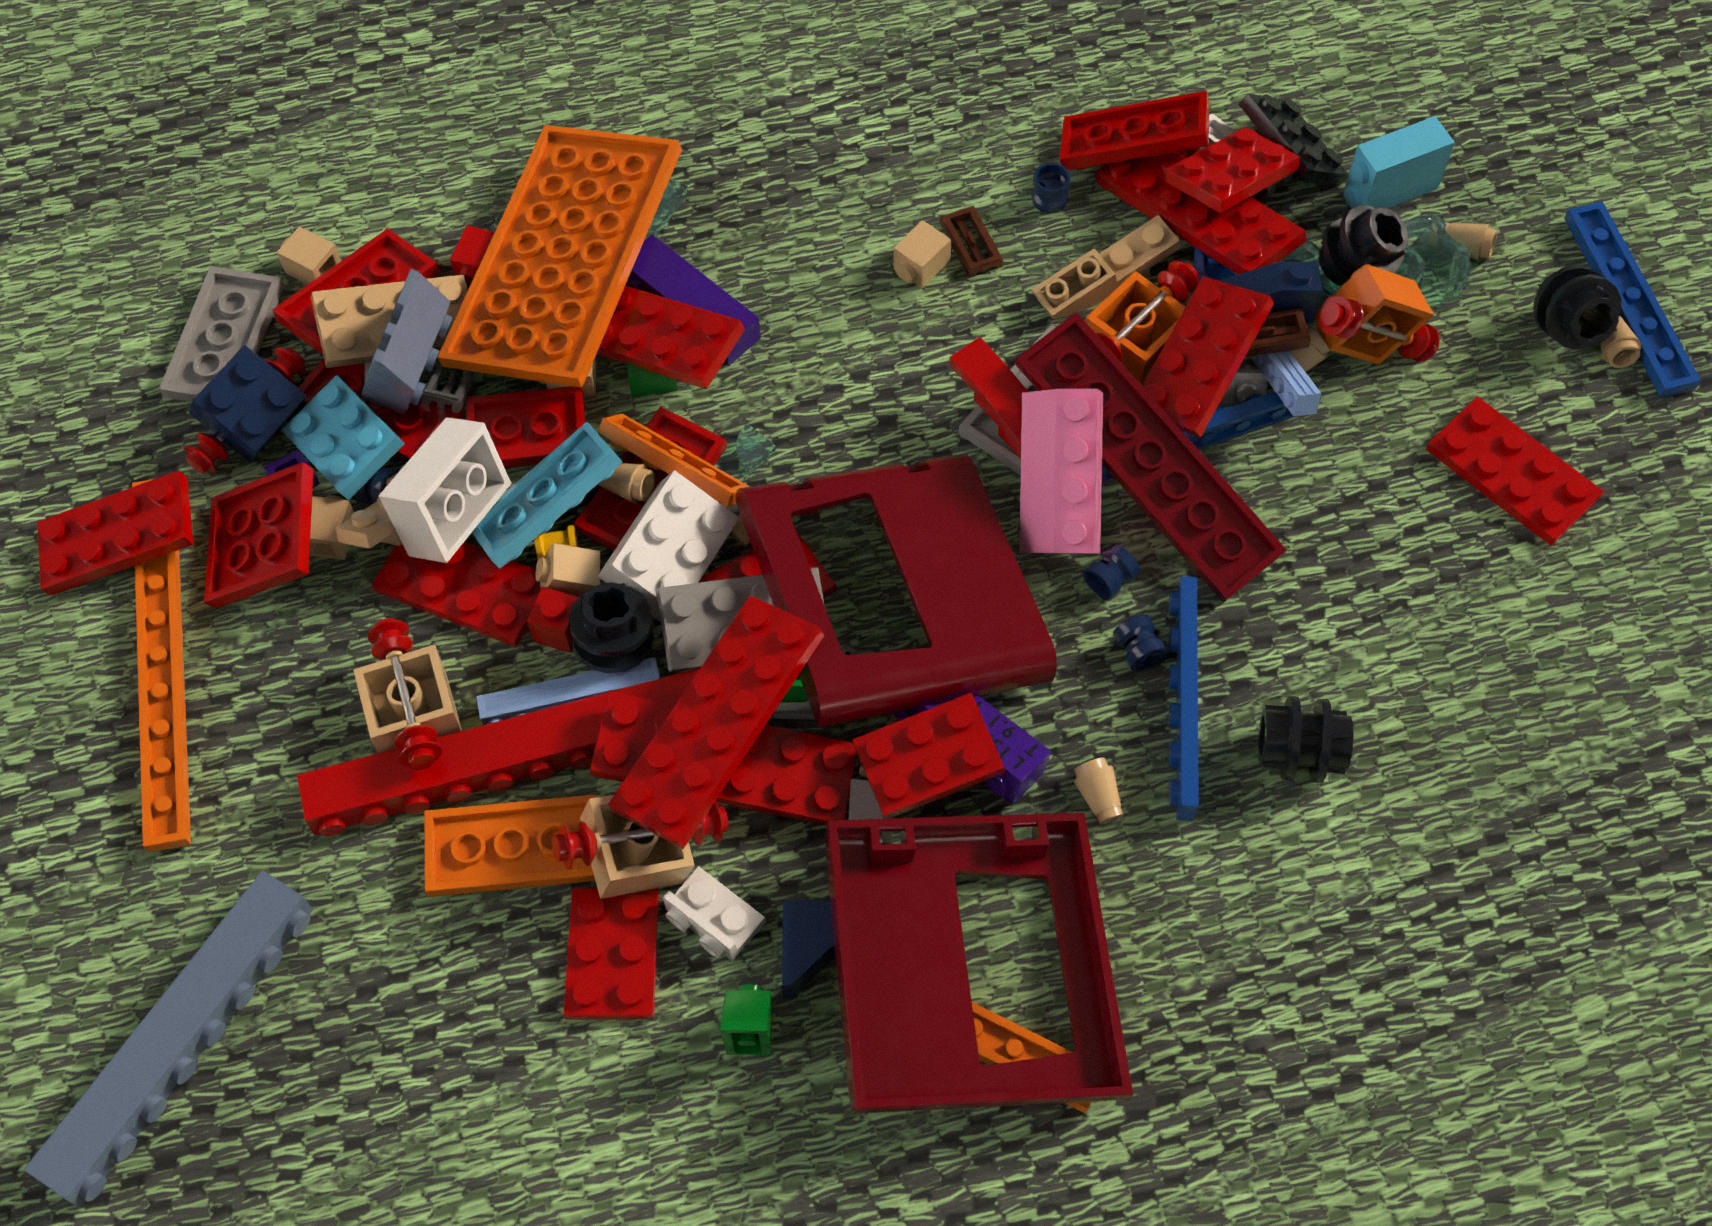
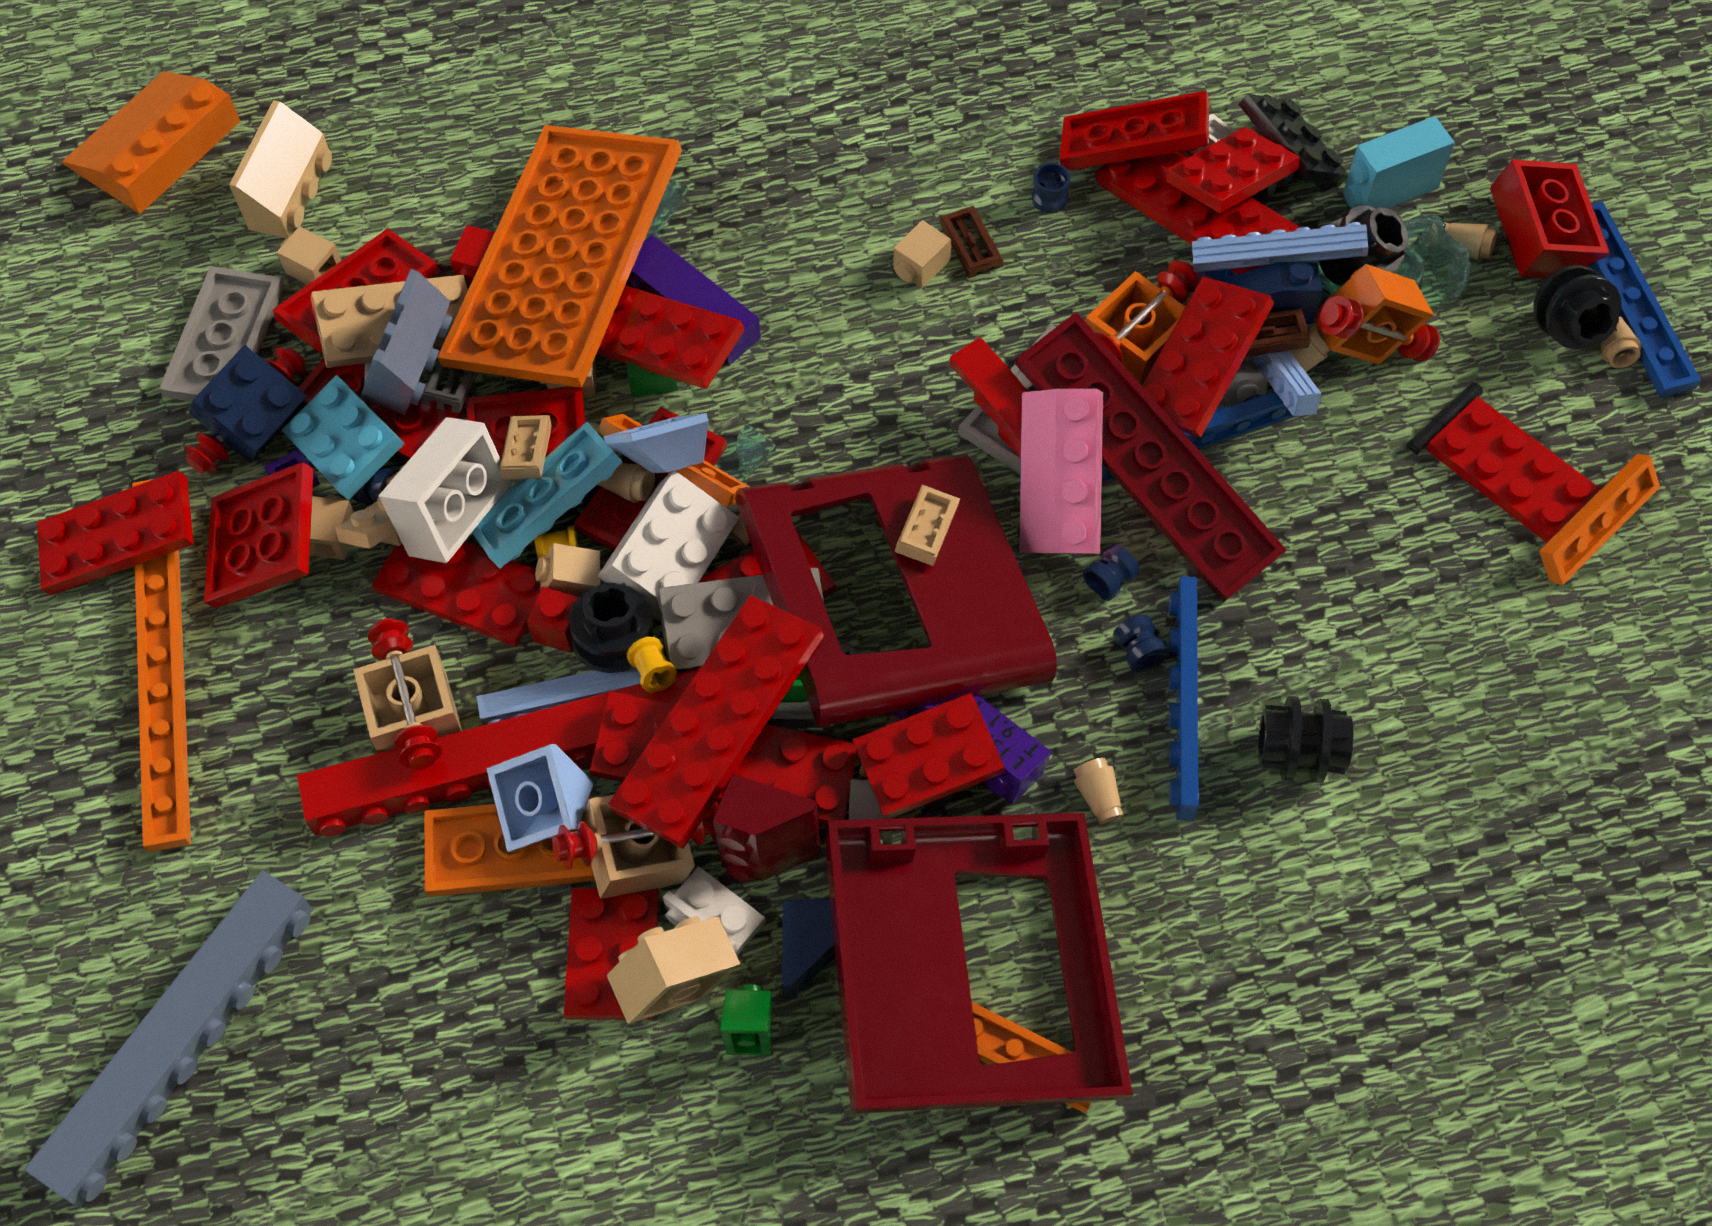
tan slope [1031,215,1181,319] -> none
none -> orange slope [62,71,241,214]
none -> slope [229,100,332,238]
none -> light blue slope [487,744,594,852]
none -> tan plate [499,415,552,480]
none -> light blue slope [604,413,708,473]
none -> tan brick [606,916,740,1024]
none -> yellow bush [627,637,677,693]
none -> dark red slope [713,774,821,882]
none -> tan plate [894,484,960,566]
none -> light blue piece [1192,222,1368,272]
none -> black piece [1406,382,1483,455]
none -> red slope [1490,159,1609,279]
none -> orange plate [1539,453,1660,585]

